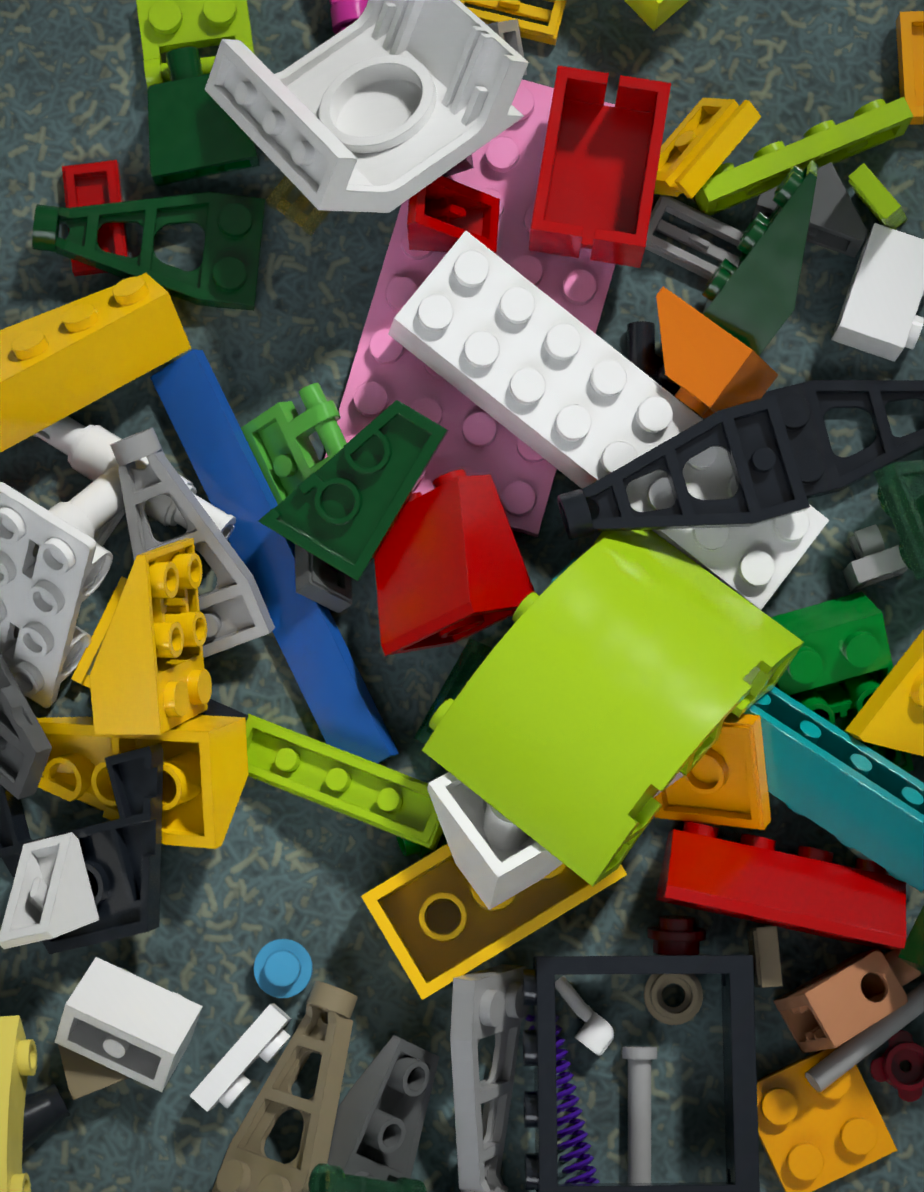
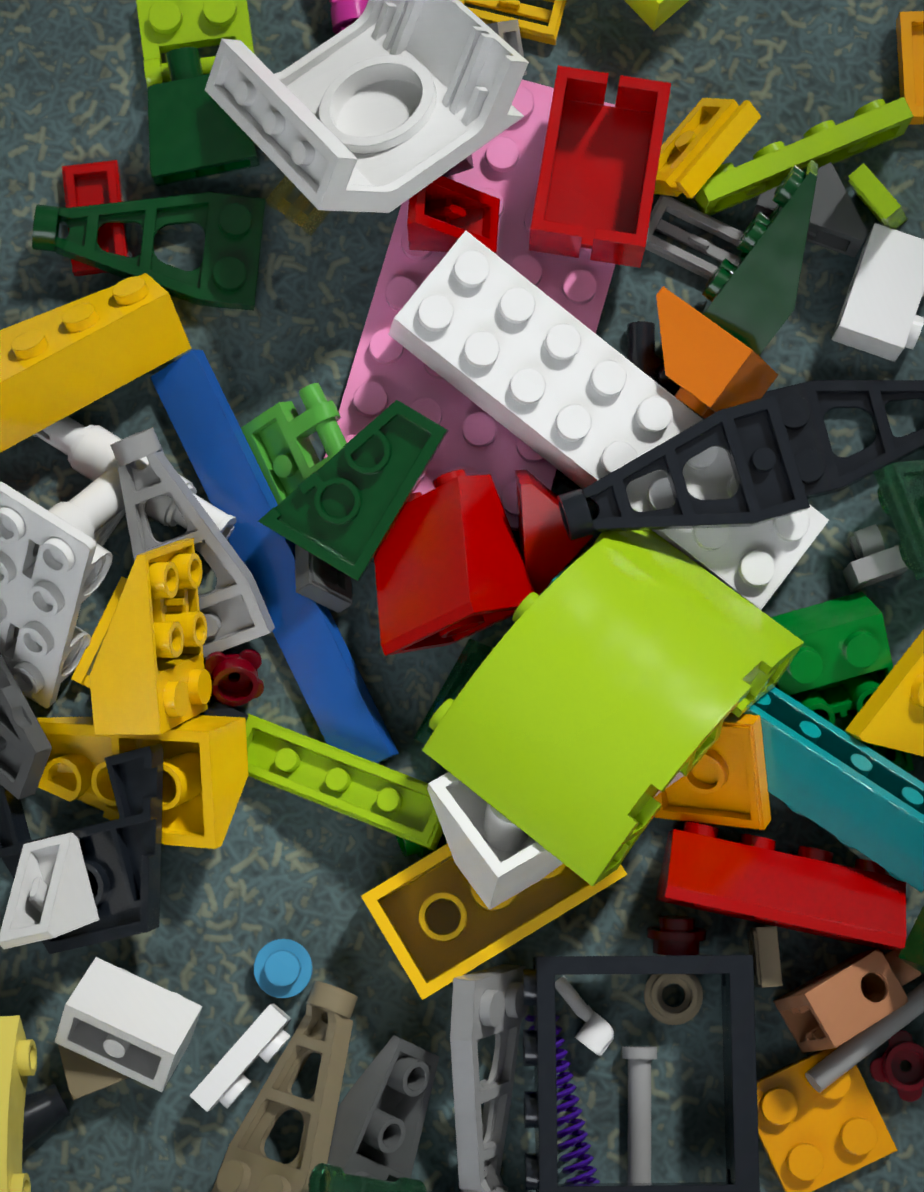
none -> dark red plate [204,649,264,706]
none -> red slope [515,470,593,595]

